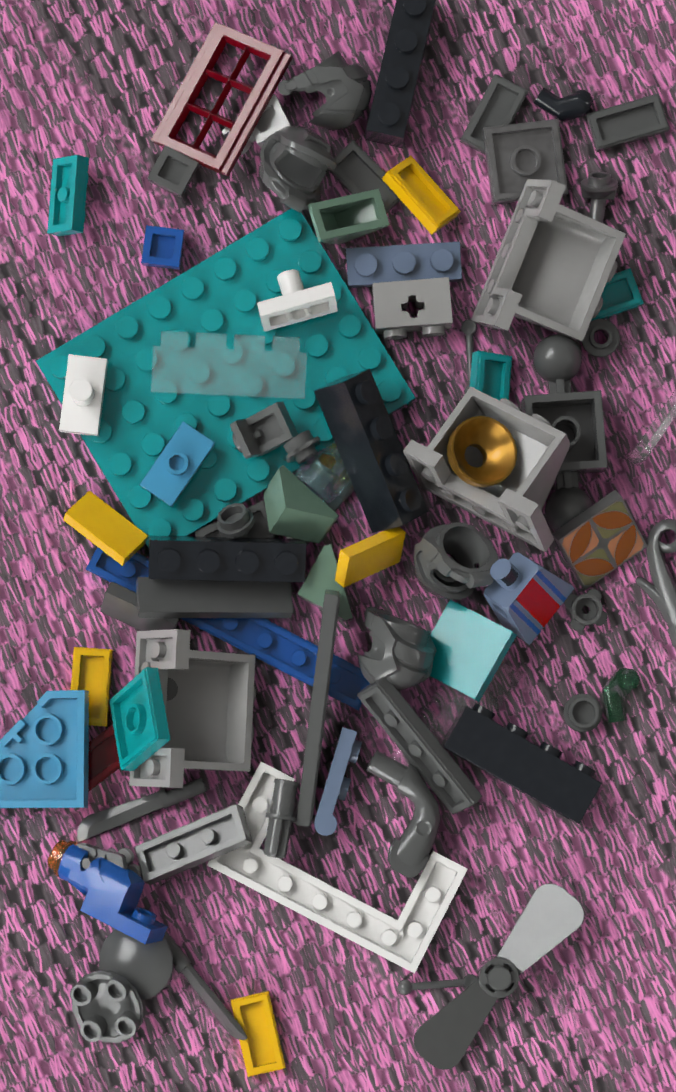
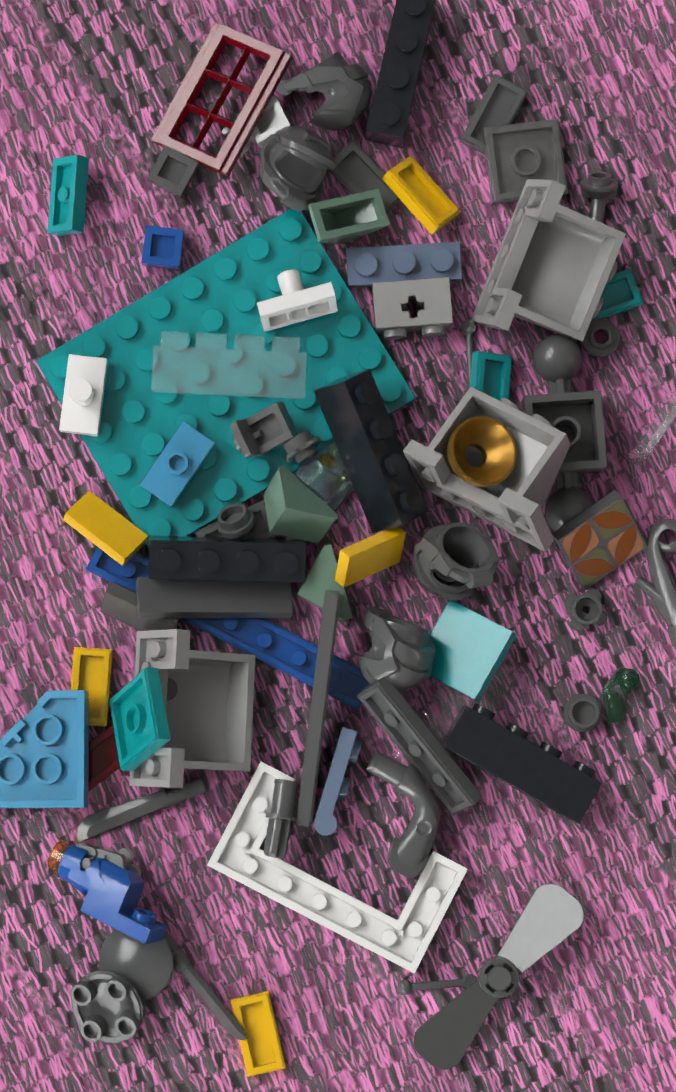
plate [135,804,253,885] -> none
sand blue torso [484,552,575,645] -> none
black arm [534,88,593,121] -> none
dark grey tile [585,93,670,153] -> none

